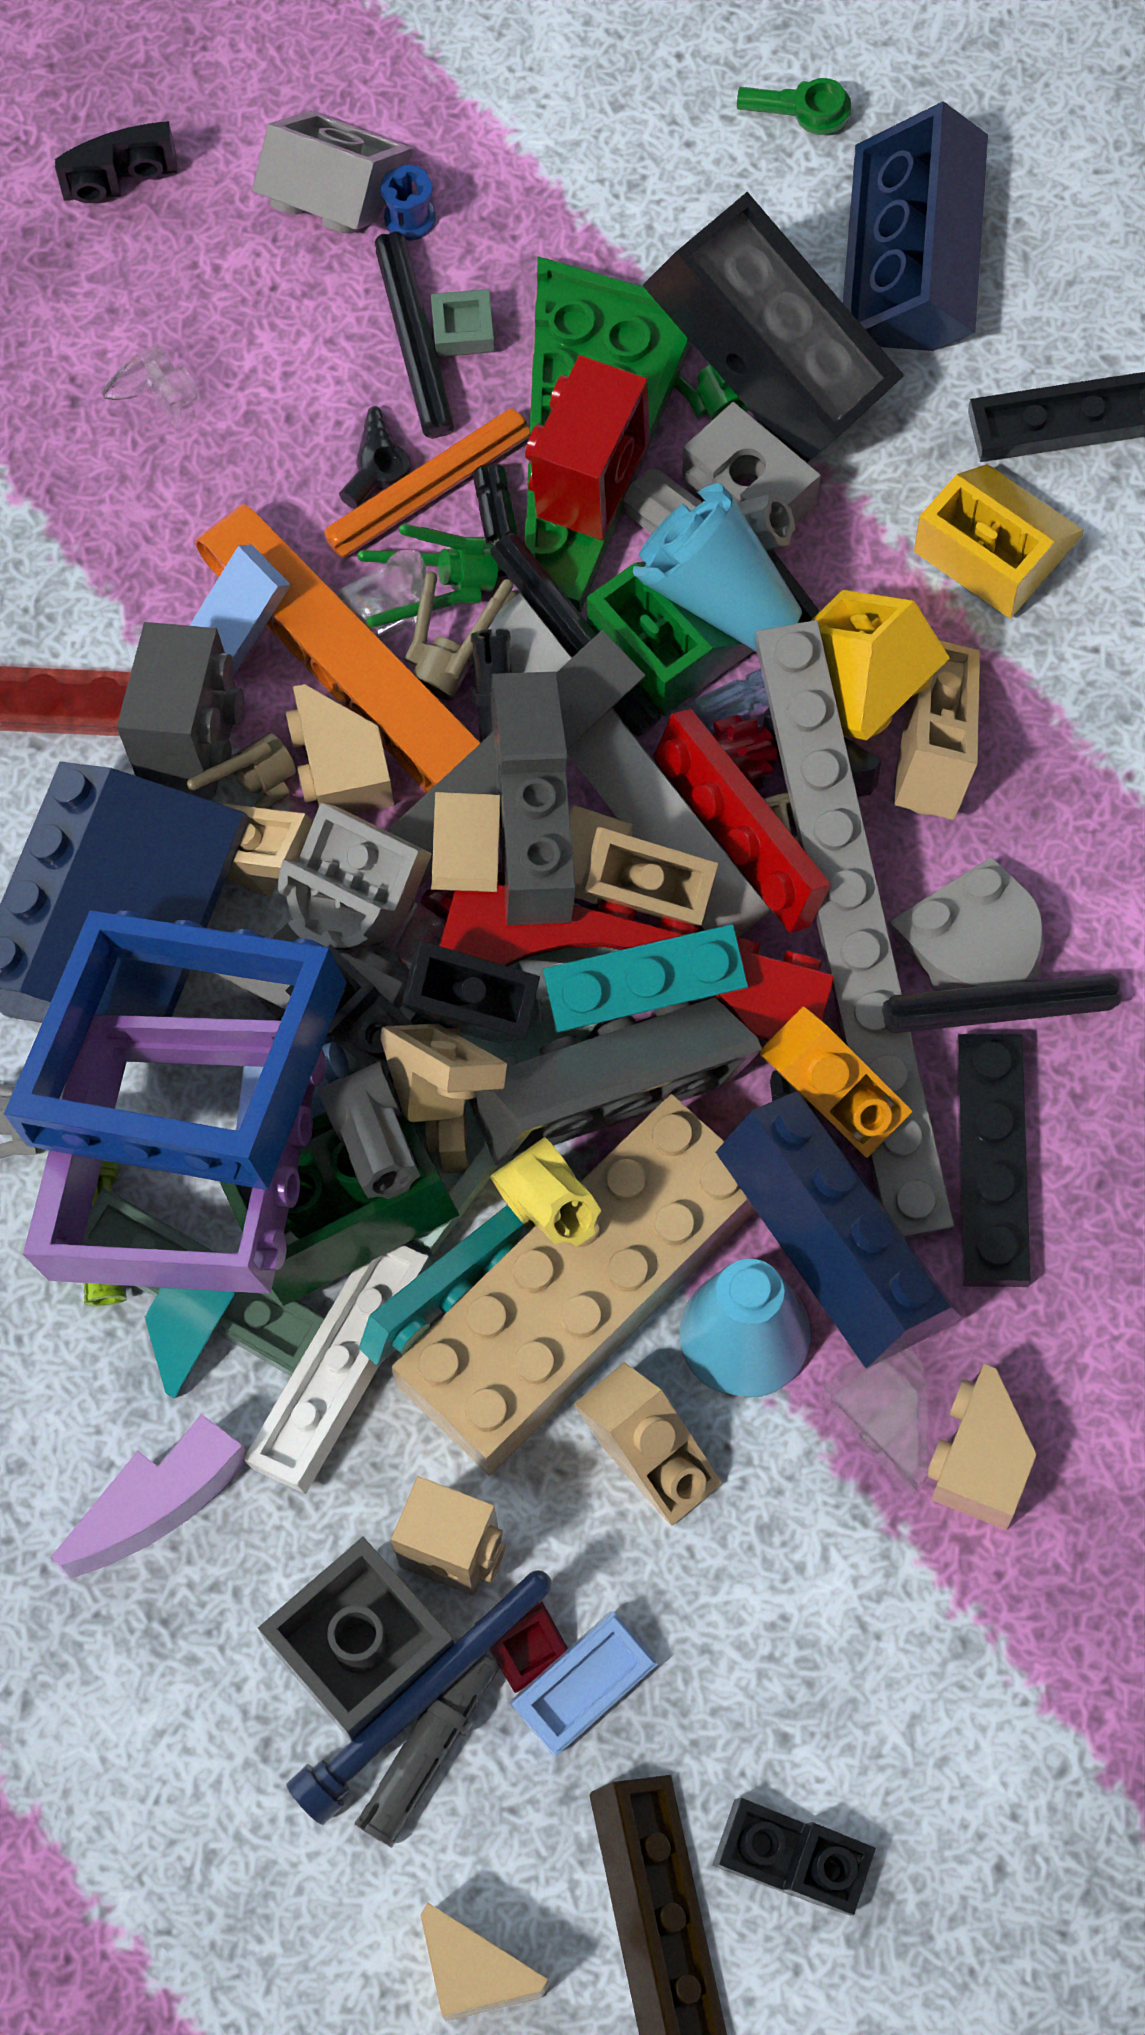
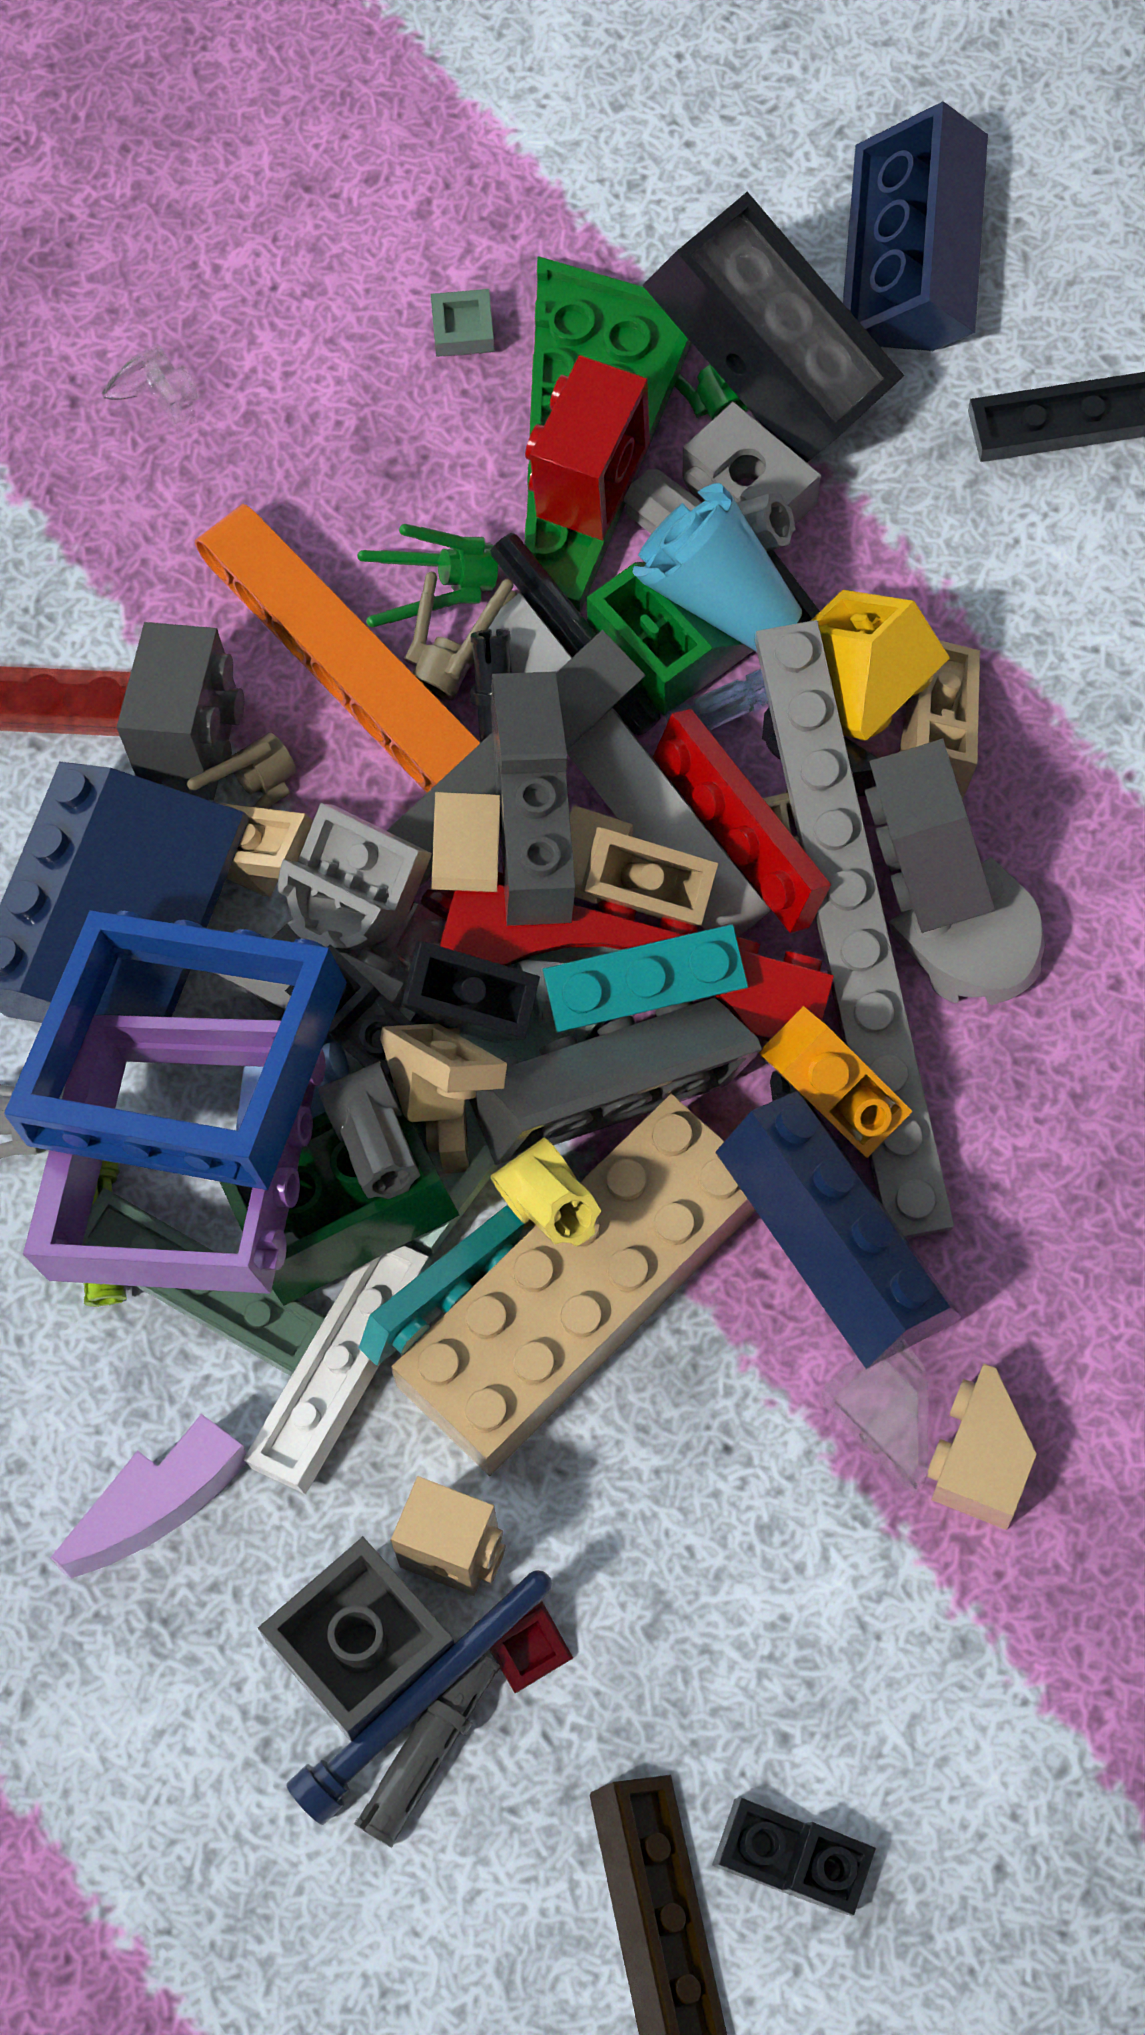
black slope [55,121,177,203] -> none
teal slope [144,1287,237,1399] -> none
light blue tile [190,544,291,675] -> none
light grey slope [252,111,413,234] -> none
tan slope [286,684,394,814] -> none
orange axle [324,408,530,558] -> none
clear plate [338,549,427,641] -> none
black animal [339,406,411,509] -> none
black axle [374,231,454,439] -> none
blue bush [380,164,436,241] -> none
tan slope [420,1903,550,2022] -> none
black axle [473,463,518,577] -> none
light blue tile [508,1611,658,1756] -> none
tan slope [574,1362,722,1526] -> none
medium azure cone [680,1259,811,1398] -> none
dark red gear [712,714,777,790] -> none
green plate [737,78,851,135] -> none
black axle [882,973,1122,1033] -> none
yellow slope [914,464,1084,619] -> none
black plate [956,1034,1030,1287] -> none
none -> dark grey brick [865,738,995,933]

